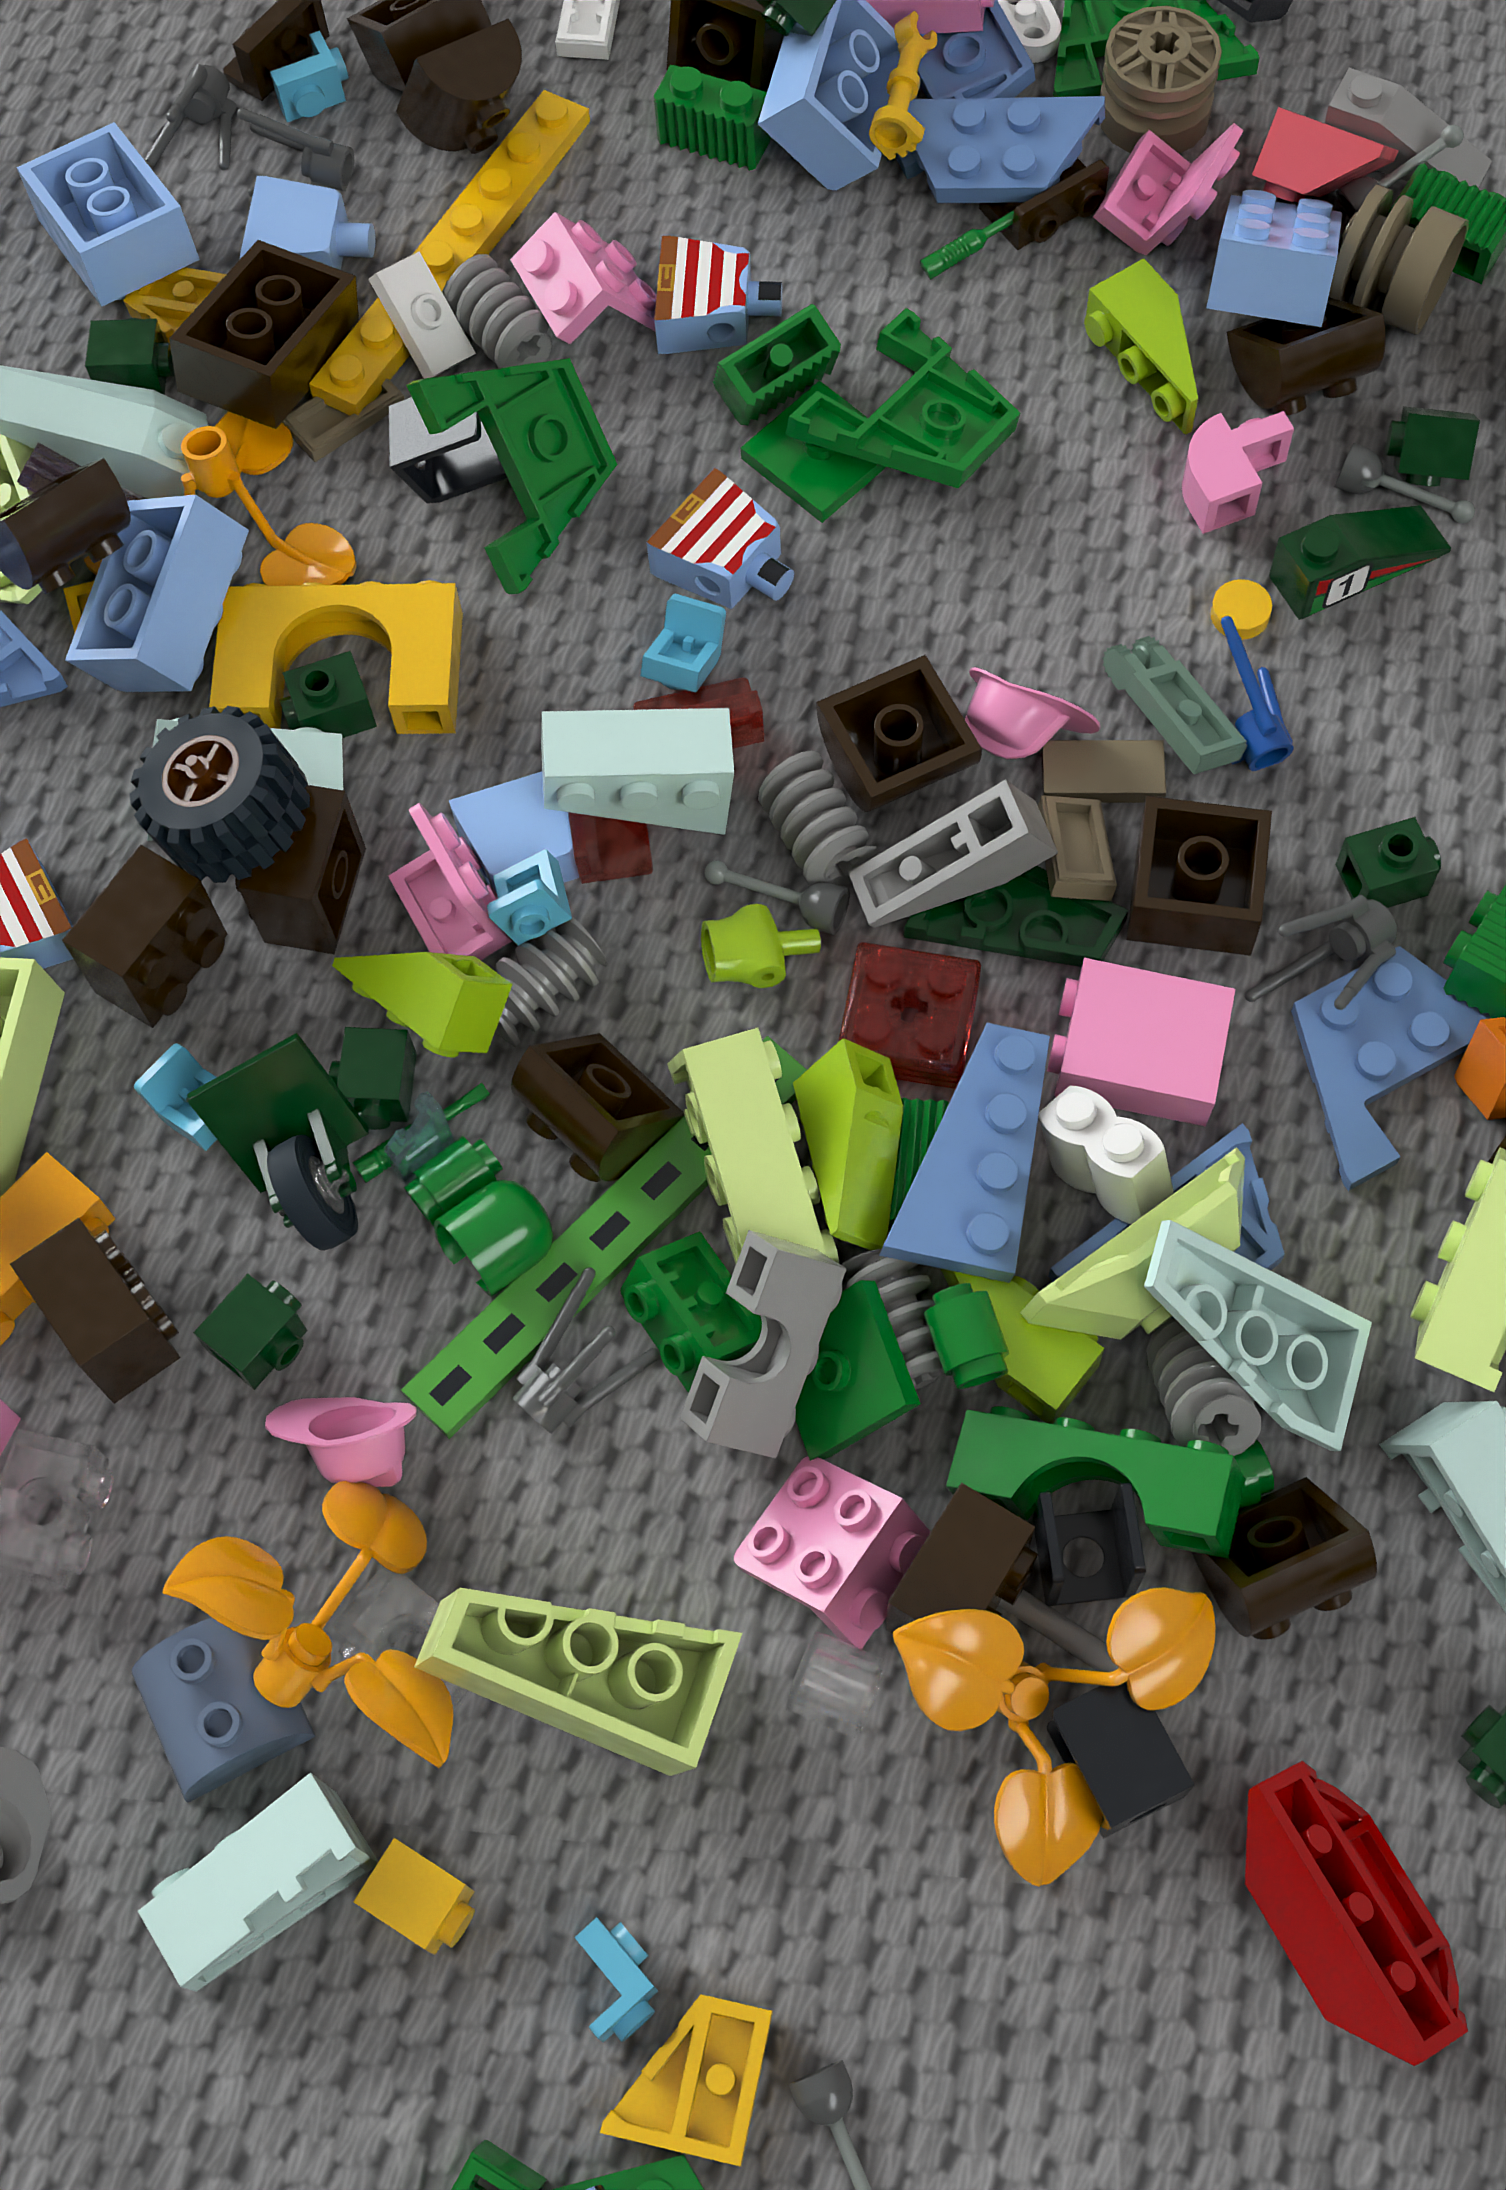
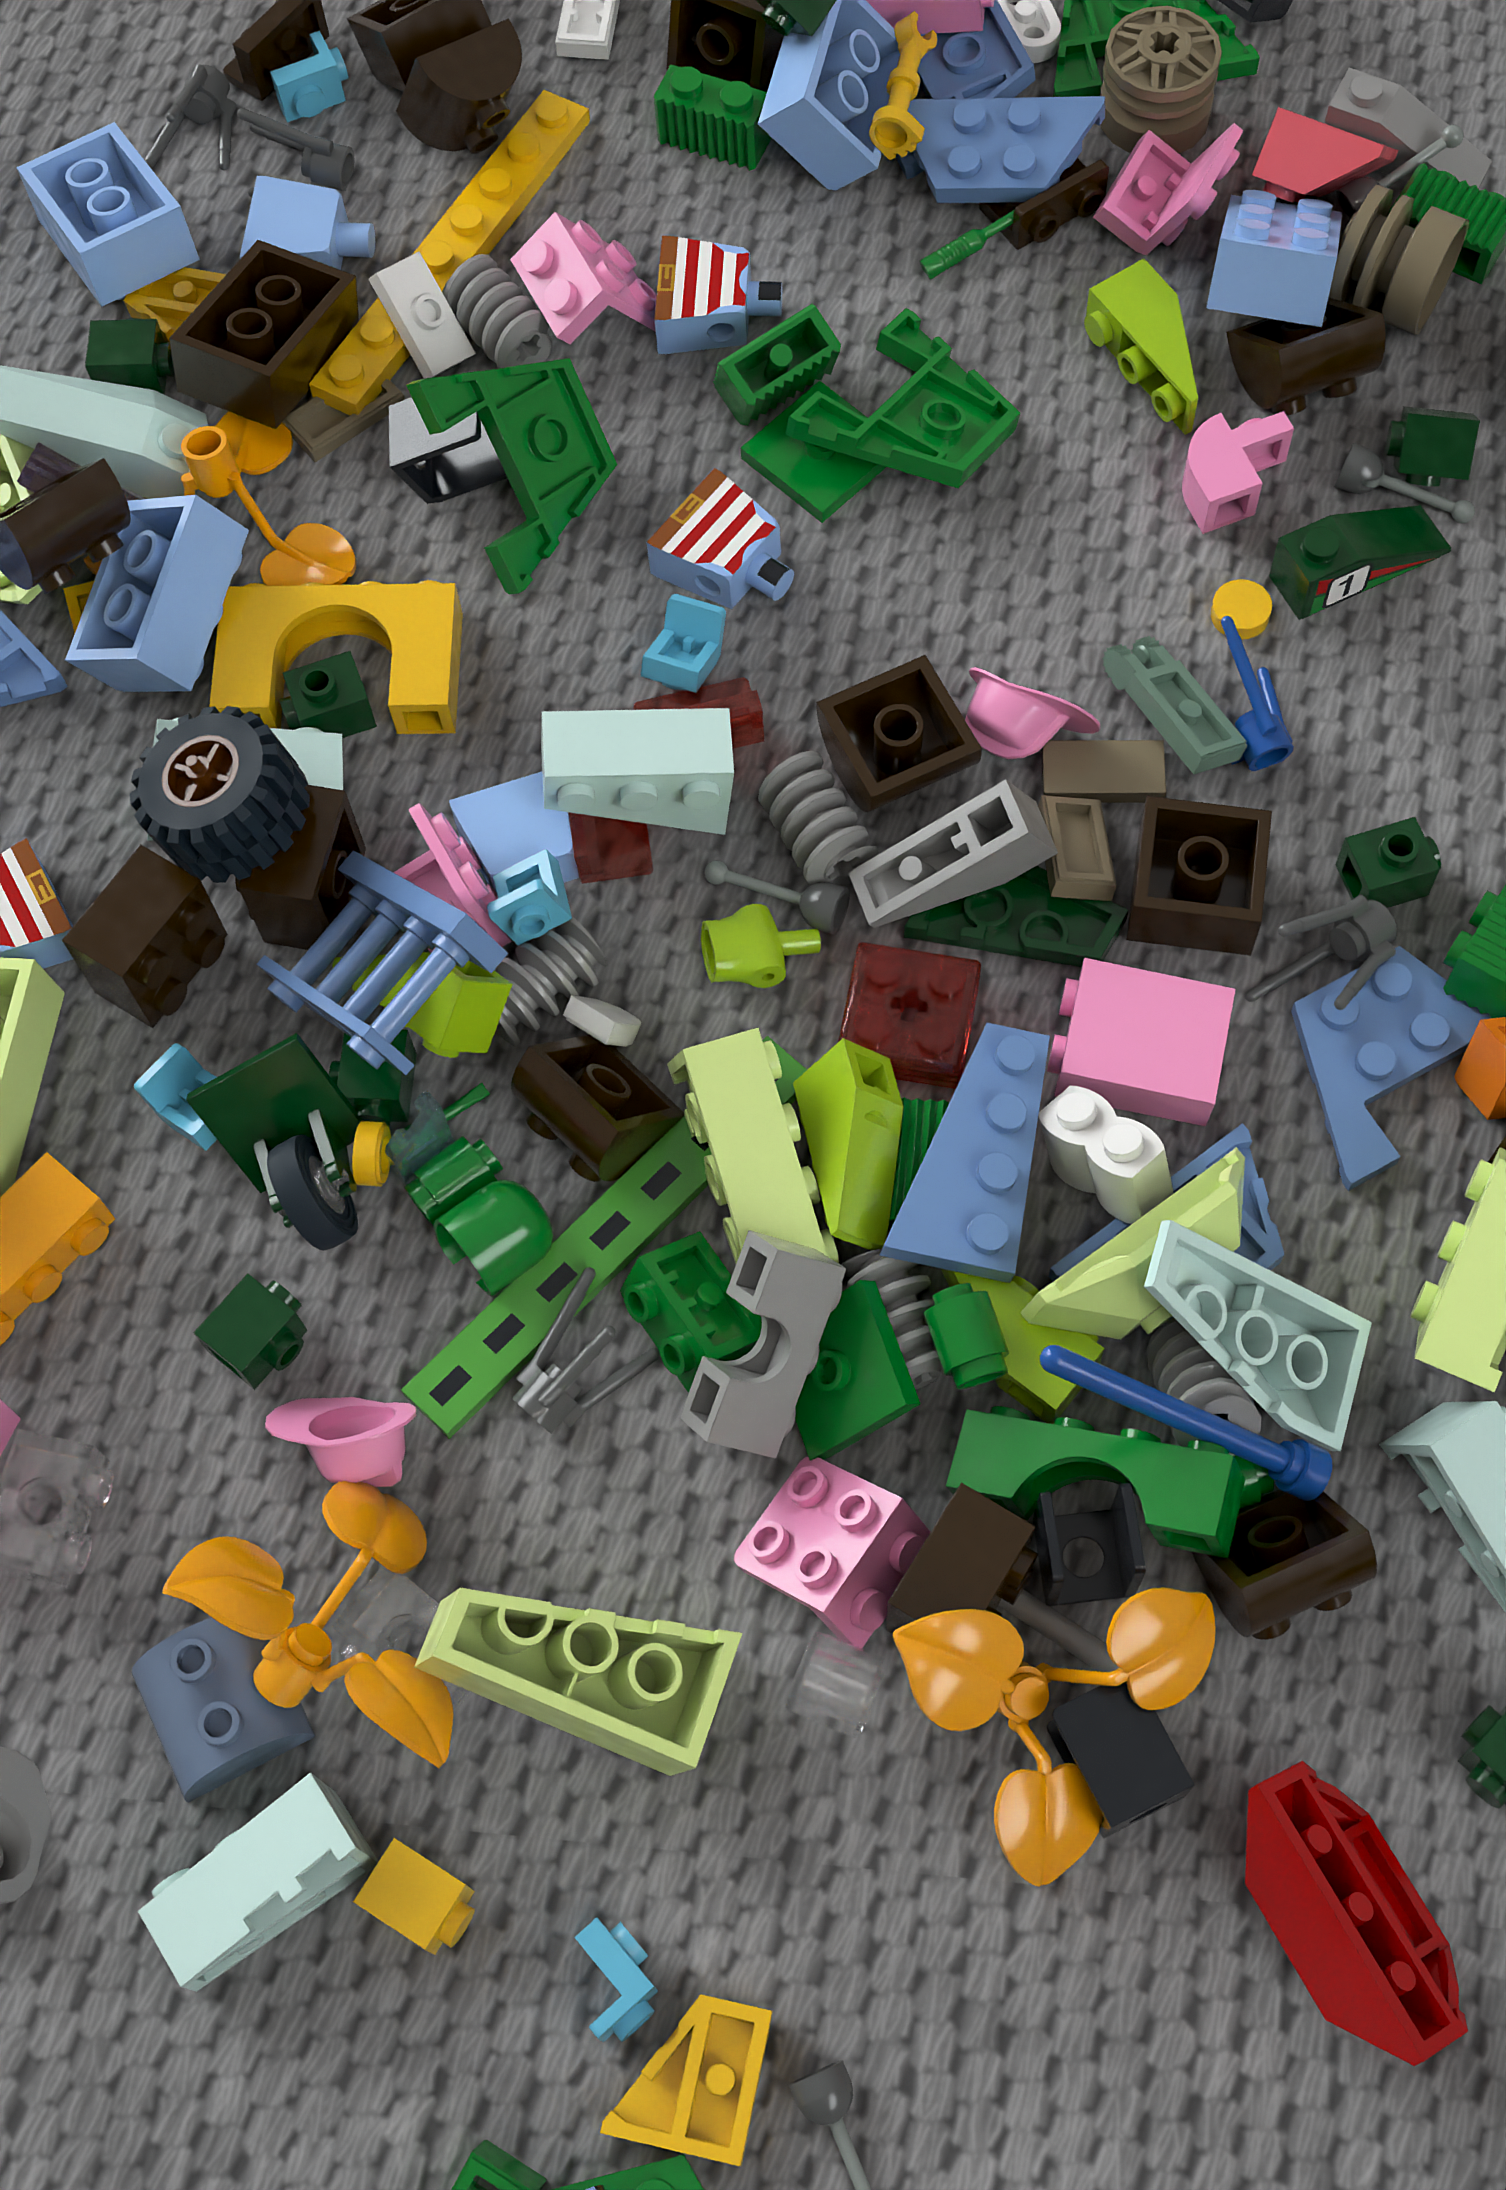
dark brown brick [10,1218,181,1404] -> none
none -> medium blue fence [257,850,508,1075]
none -> yellow tile [352,1121,392,1187]
none -> white tile [563,995,641,1047]
none -> blue piece [1040,1345,1332,1501]

